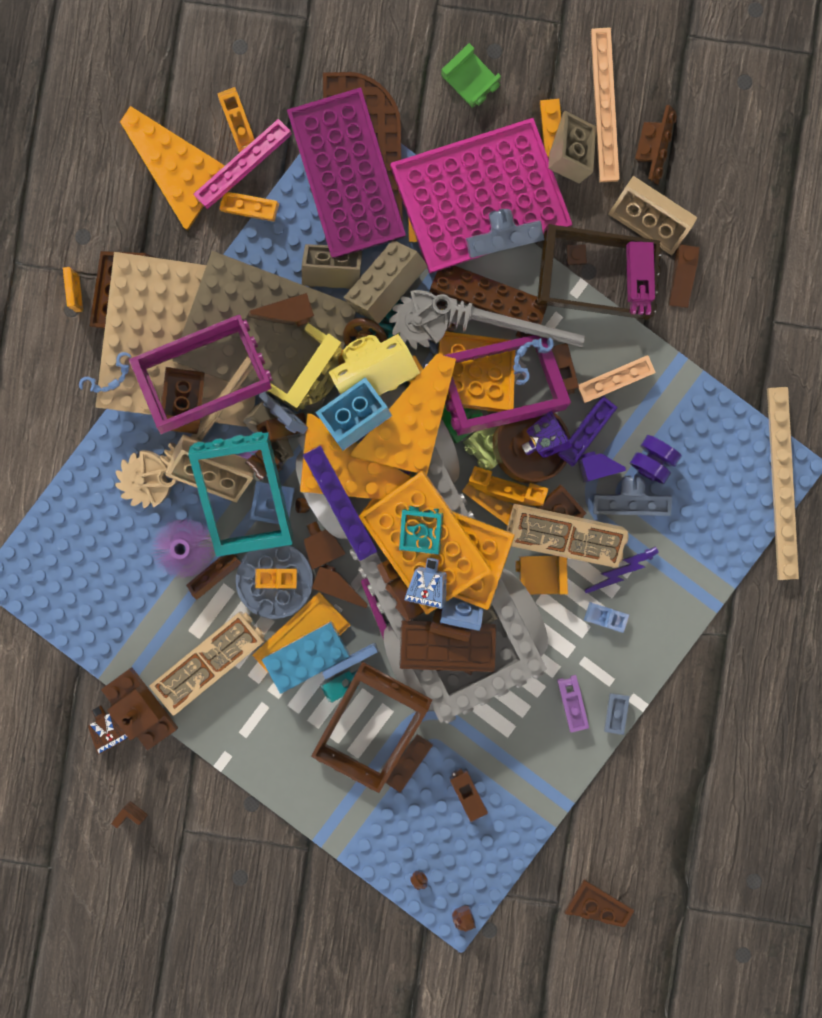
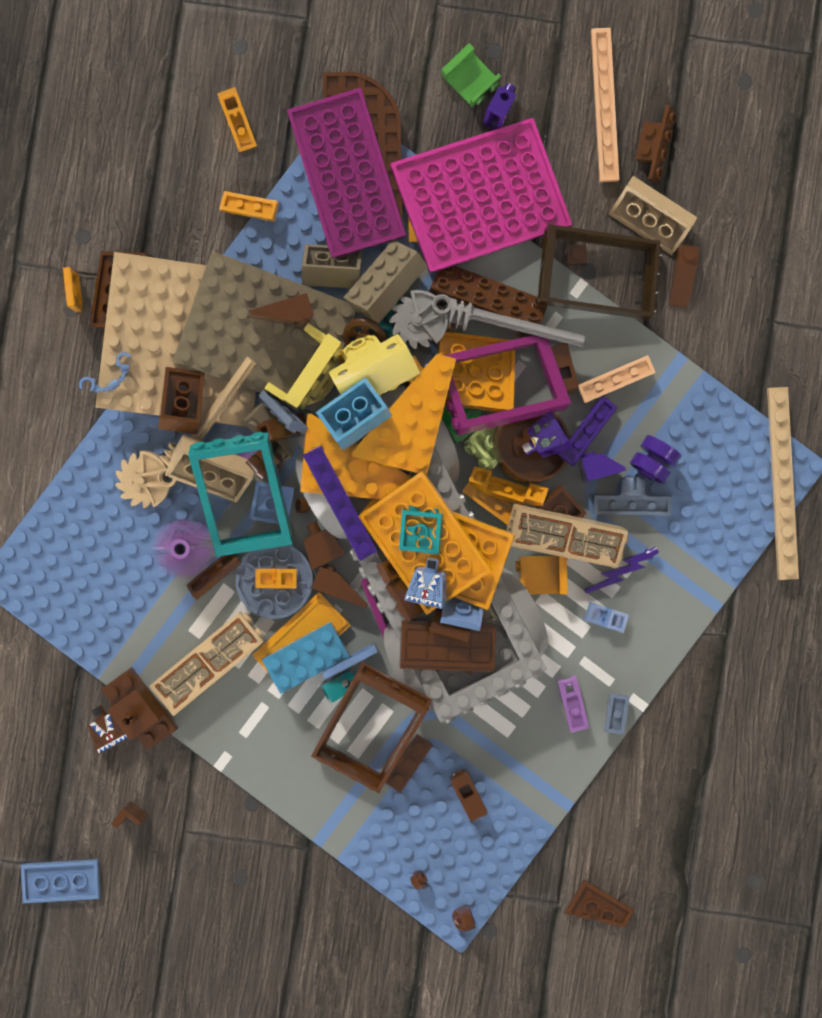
light orange wing [120,106,225,231] -> none
magenta window [129,314,273,434] -> none
dark pink plate [193,119,292,210] -> none
sand blue plate [466,209,544,258] -> none
medium blue piece [513,338,553,385] -> none
light orange plate [540,99,561,159] -> none
dark tan slope [548,111,596,184] -> none
magenta hinge [626,242,655,315] -> none
none -> medium blue tile [21,859,101,904]
none -> dark purple torso [482,83,516,130]

